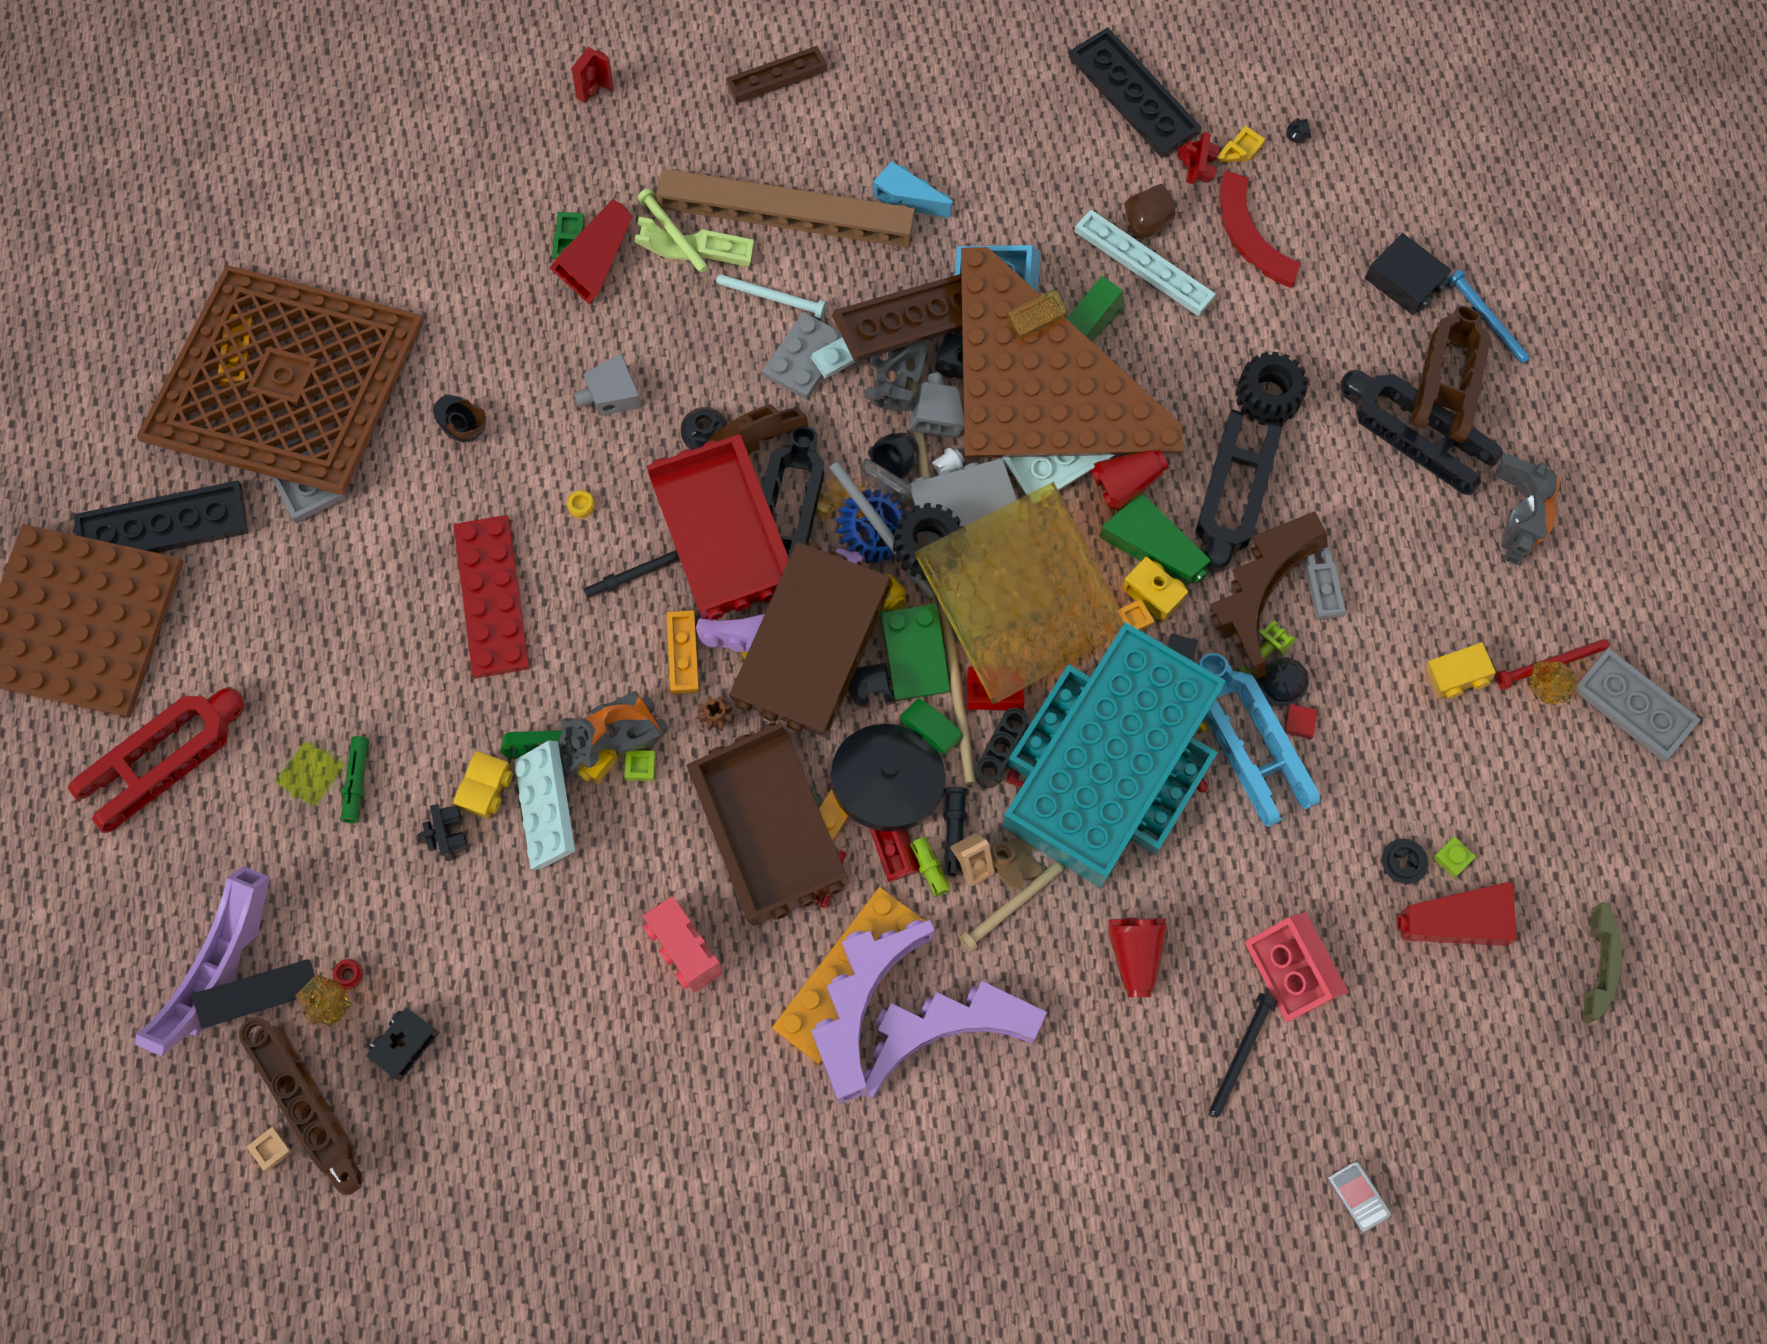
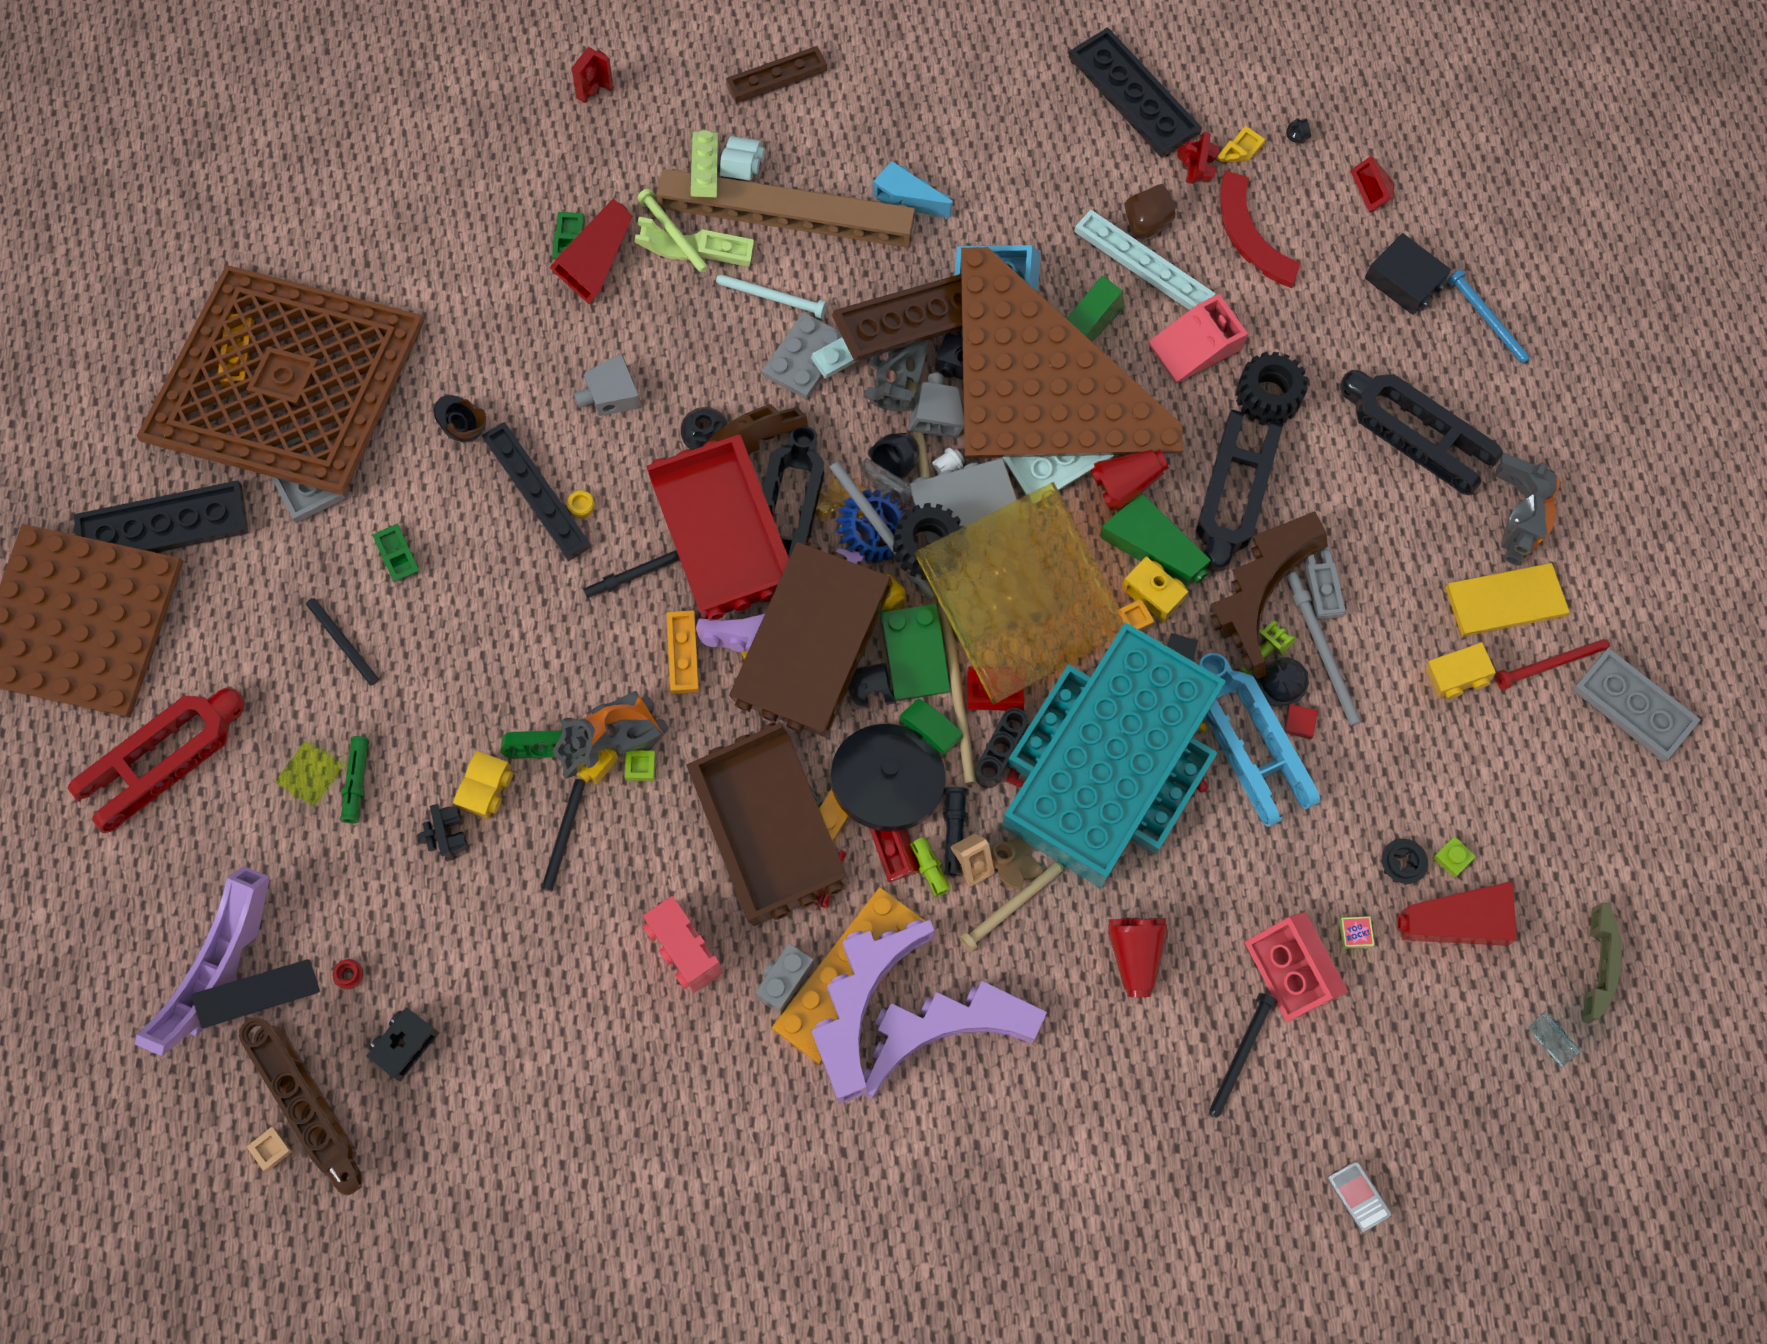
clear yellow brick [295,974,352,1026] -> none
red plate [453,515,530,679] -> none
light aqua plate [514,740,575,870] -> none
dark orange gear [698,696,733,731] -> none
clear yellow plate [1007,289,1068,339] -> none
reddish brown piece [1411,306,1491,443] -> none
clear yellow brick [1529,662,1576,705] -> none
none -> black bar [306,598,379,686]
none -> green slope [372,524,420,583]
none -> black plate [481,422,591,561]
none -> black bar [541,779,586,892]
none -> yellowish green plate [691,130,718,197]
none -> light aqua brick [720,136,765,181]
none -> light grey brick [755,943,814,1015]
none -> coral slope [1148,294,1248,384]
none -> light grey bar [1287,572,1361,726]
none -> tile [1339,917,1374,949]
none -> red slope [1350,156,1395,213]
none -> yellow tile [1445,563,1570,637]
none -> clear light blue piece [1528,1011,1581,1067]

